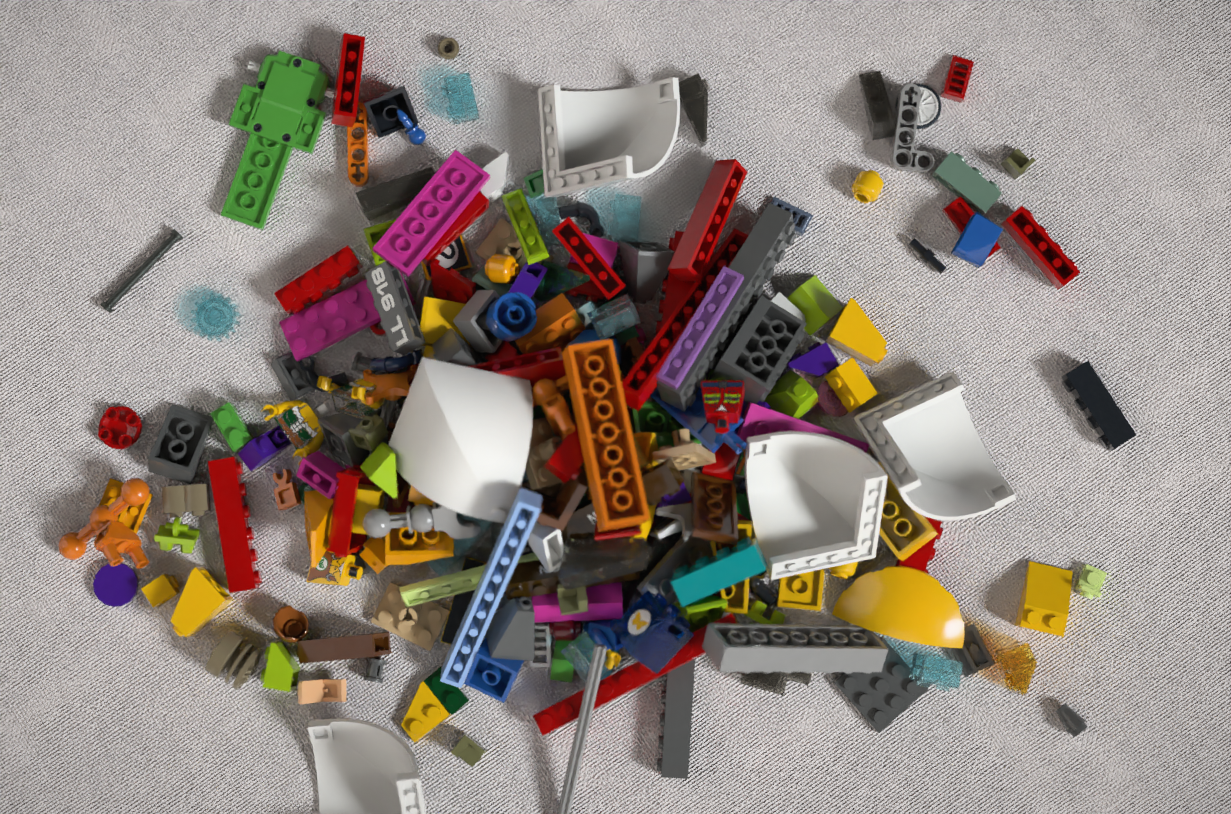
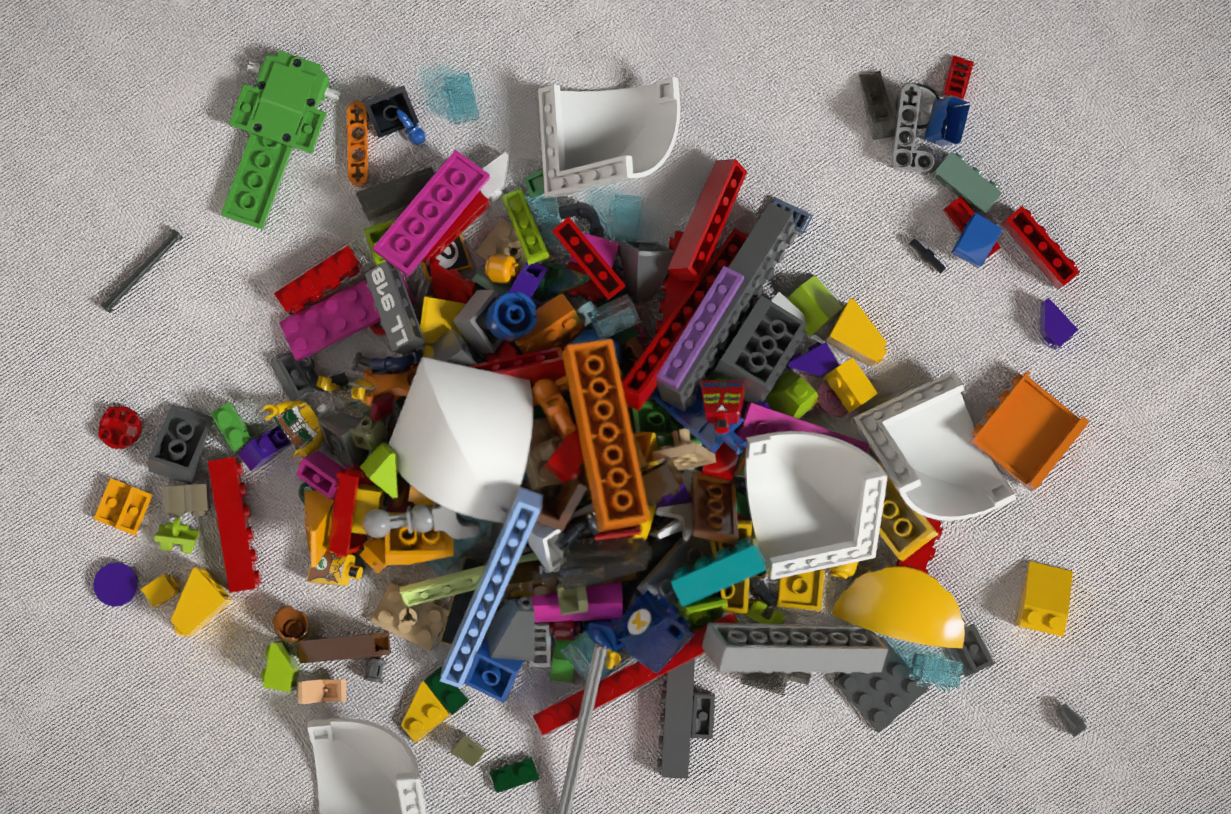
orange connector [58,478,150,569] -> none
clear light blue gear [191,293,240,342] -> none
dark tan wheel [205,630,263,690] -> none
orange plate [273,469,302,511] -> none
red brick [331,33,365,127] -> none
dark tan plate [438,38,460,60] -> none
clear smoke slope [679,73,710,147] -> none
yellow head [851,170,884,204] -> none
clear yellow slope [994,641,1037,695] -> none
olive panel [1001,148,1036,180] -> none
black brick [1061,361,1136,451] -> none
yellowish green bracket [1075,564,1107,600] -> none
none -> dark red tile [370,392,394,422]
none -> dark green plate [490,757,539,793]
none -> black piece [554,515,599,552]
none -> dark grey slope [691,693,715,739]
none -> blue piece [924,96,970,146]
none -> orange panel [969,371,1090,491]
none -> dark purple slope [1040,298,1079,350]

